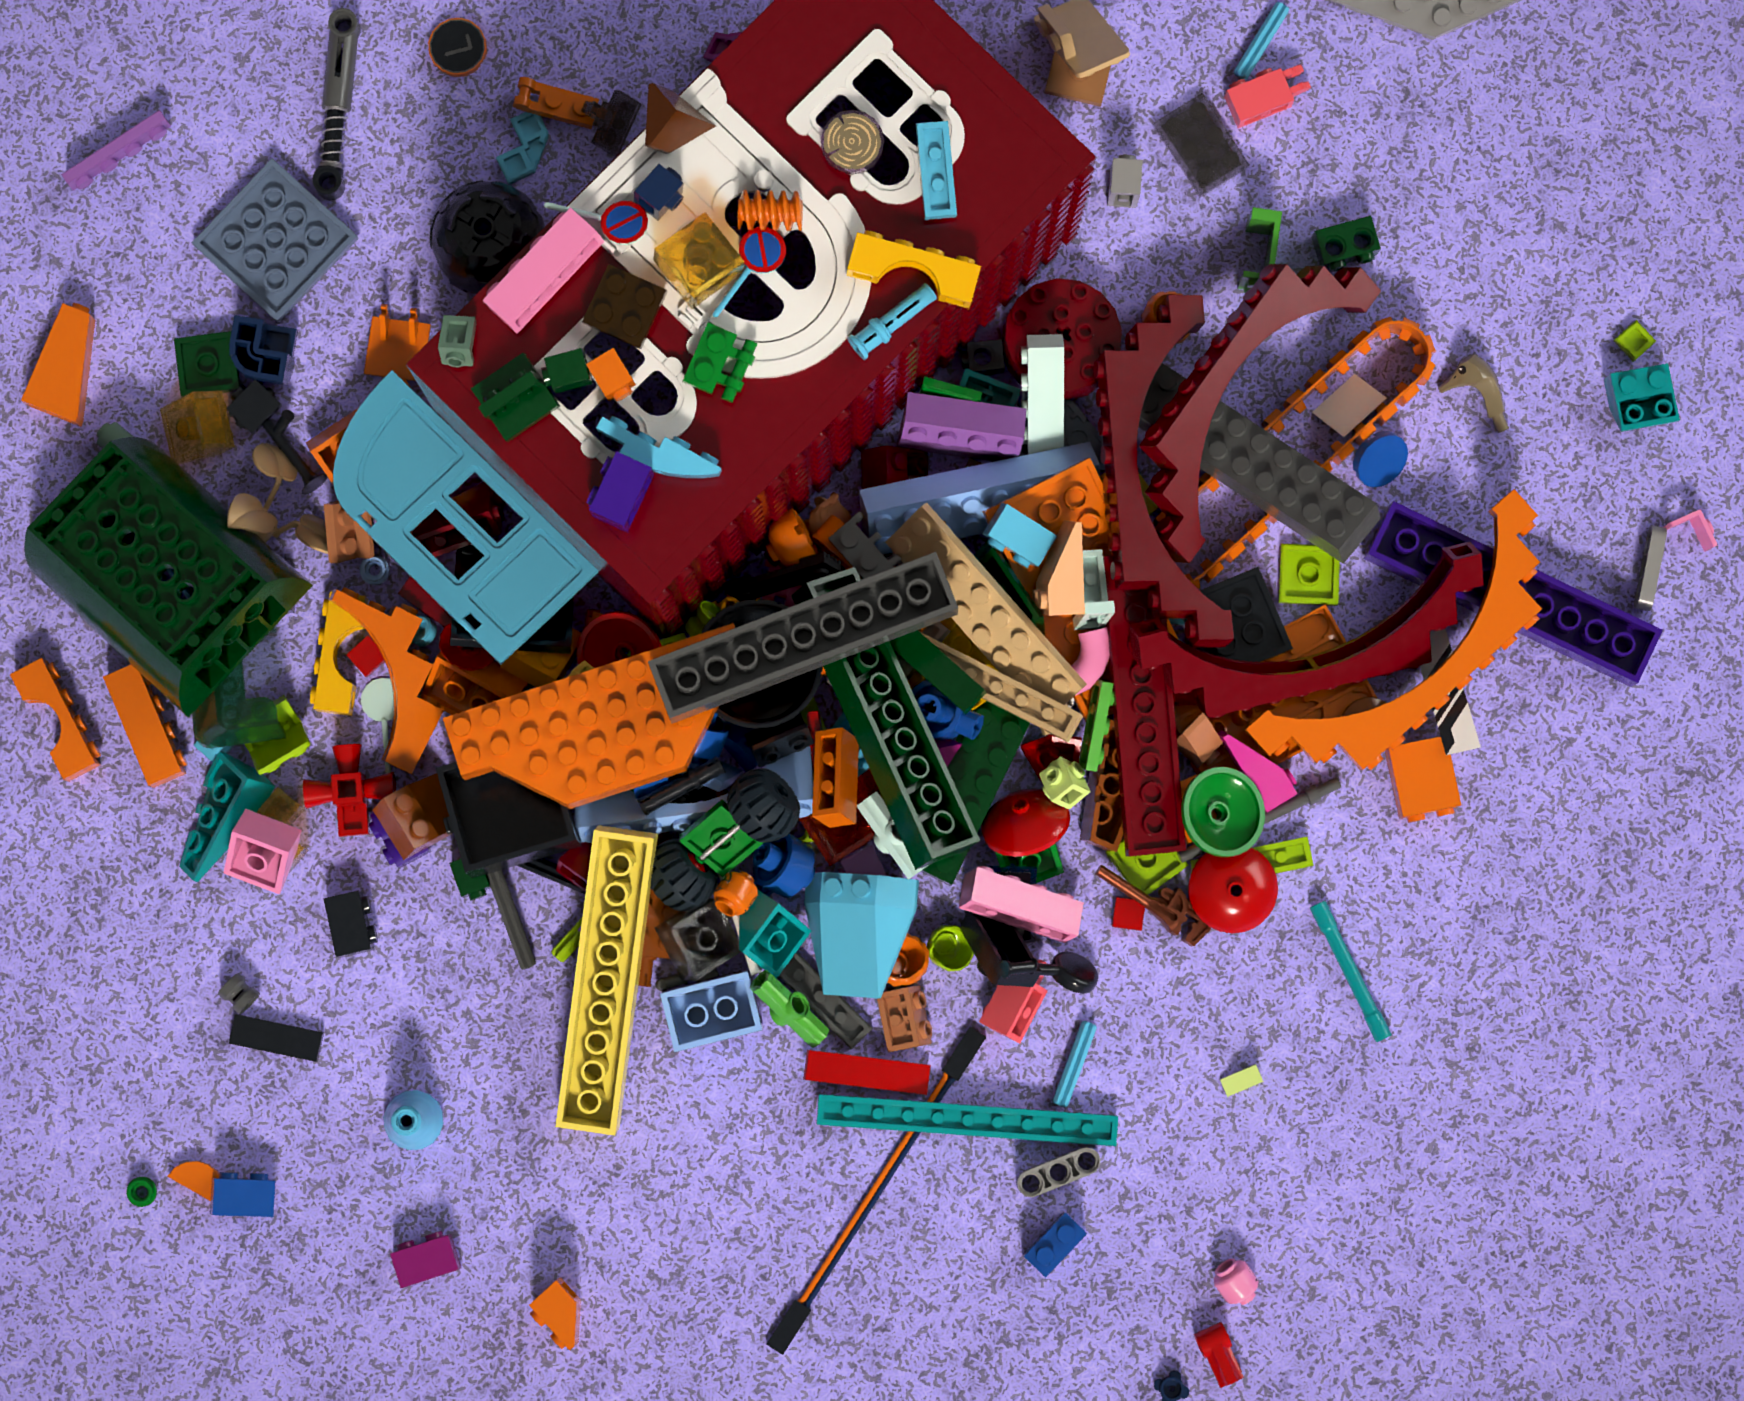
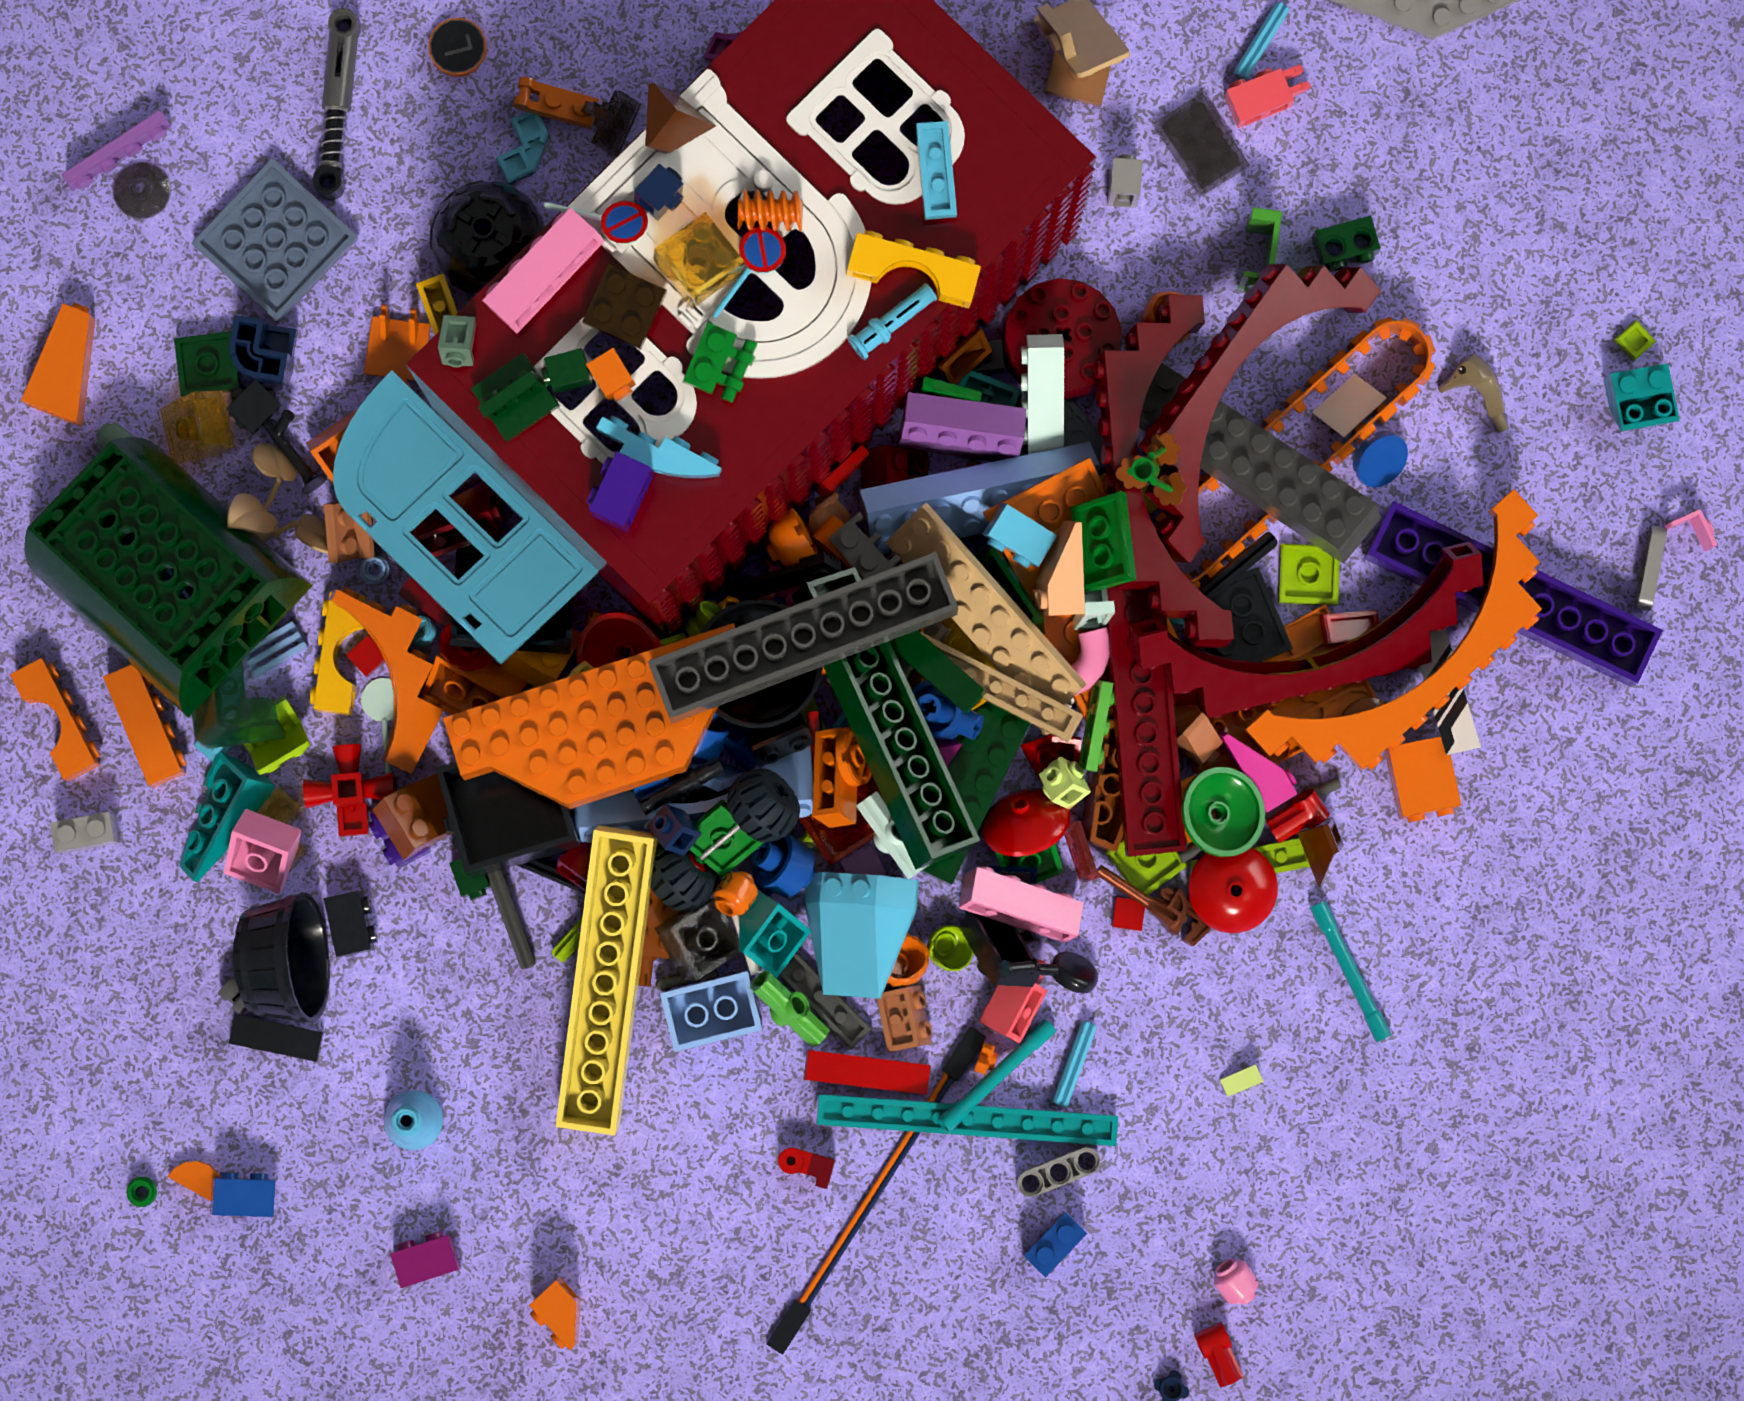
dark tan tile [820,110,884,175] -> none
none -> light grey brick [50,812,121,854]
none -> clear smoke dish [112,161,171,219]
none -> black piece [232,892,330,1023]
none -> light blue tile [245,621,308,677]
none -> yellow brick [416,274,458,336]
none -> dark blue brick [647,804,702,856]
none -> leg [778,1148,836,1189]
none -> red tile [816,445,869,499]
none -> orange tile [835,726,872,787]
none -> teal piece [937,1019,1056,1133]
none -> reddish brown slope [938,328,992,385]
none -> orange plate [973,1042,998,1075]
none -> clear red tile [1064,821,1100,885]
none -> green tile [1070,491,1136,595]
none -> dark orange plant [1116,432,1187,506]
none -> black axle [1198,532,1278,600]
none -> red piece [1265,788,1330,843]
none -> reddish brown slope [1297,817,1344,887]
none -> tile [1320,610,1380,646]

